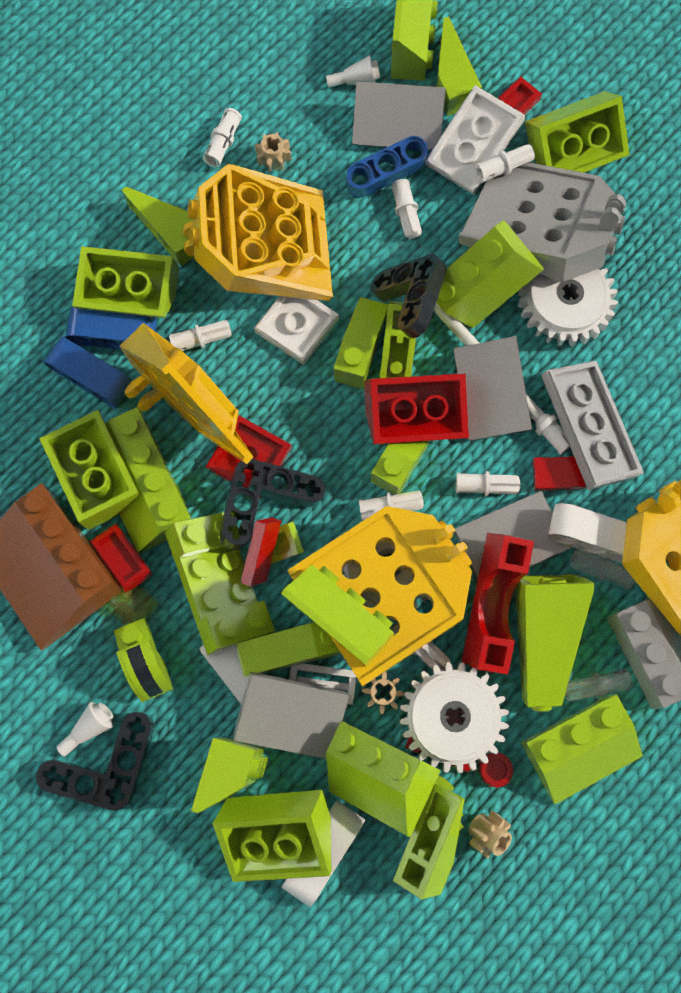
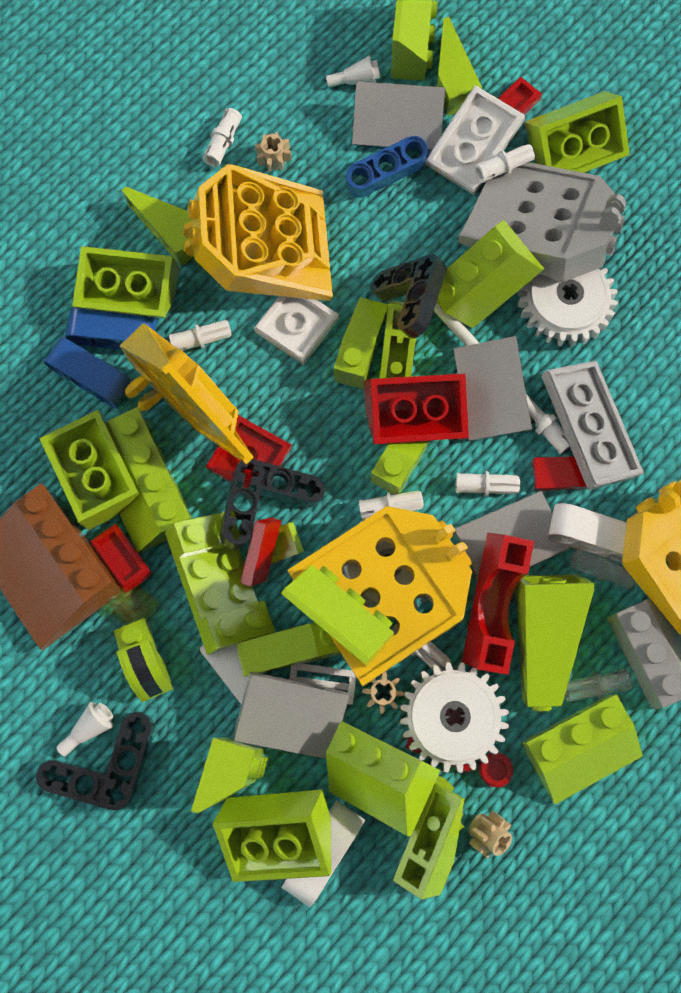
white axle [391,179,422,239] -> none

